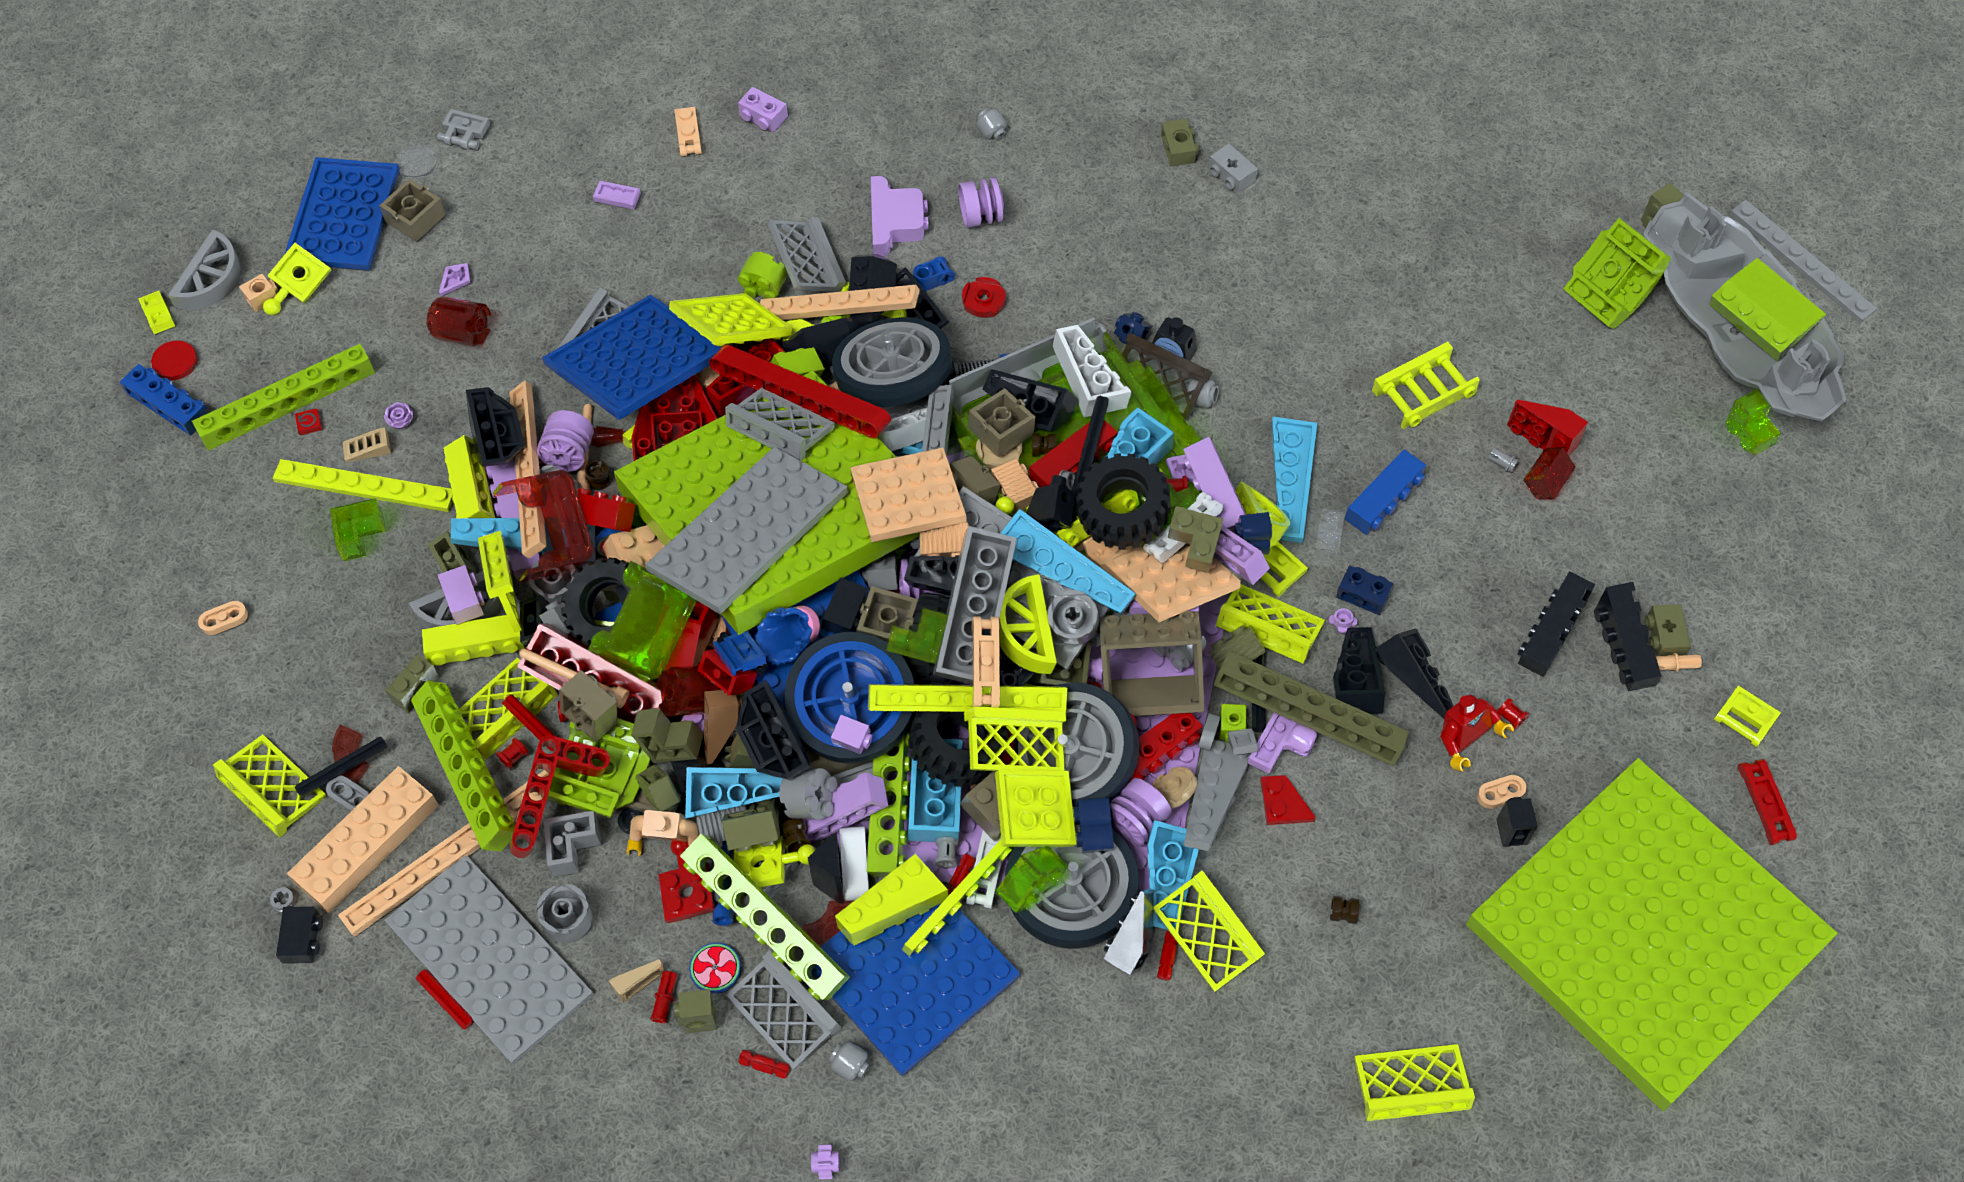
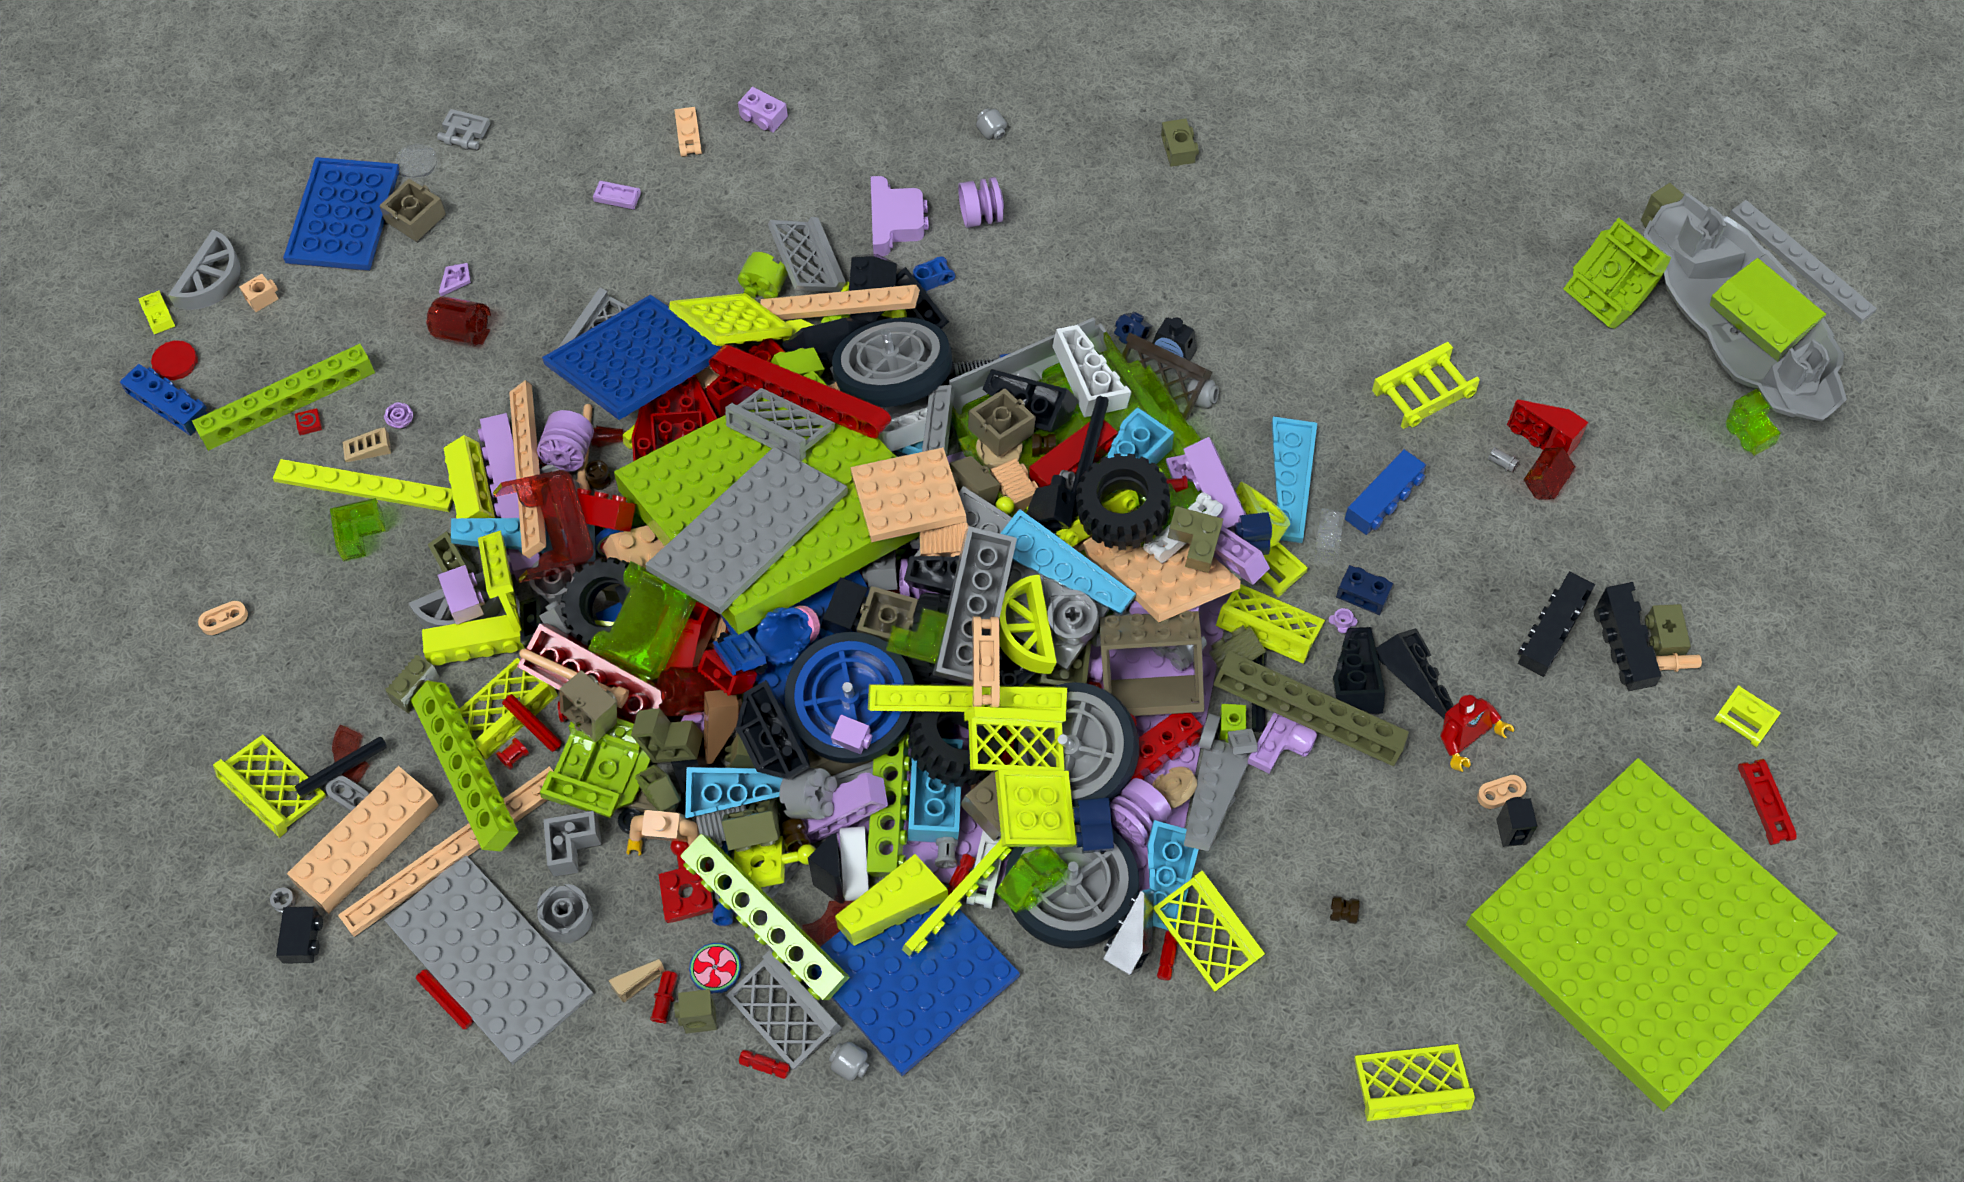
neon yellow plate [263,243,332,316] -> none
black wedge [466,387,525,467] -> none
red beam [510,735,610,858] -> none
lavender gear [811,1145,839,1179] -> none
red plate [962,277,1006,317] -> none
light grey brick [1209,144,1258,194] -> none
red wing [1260,775,1315,825] -> none
red bush [1497,698,1529,730] -> none

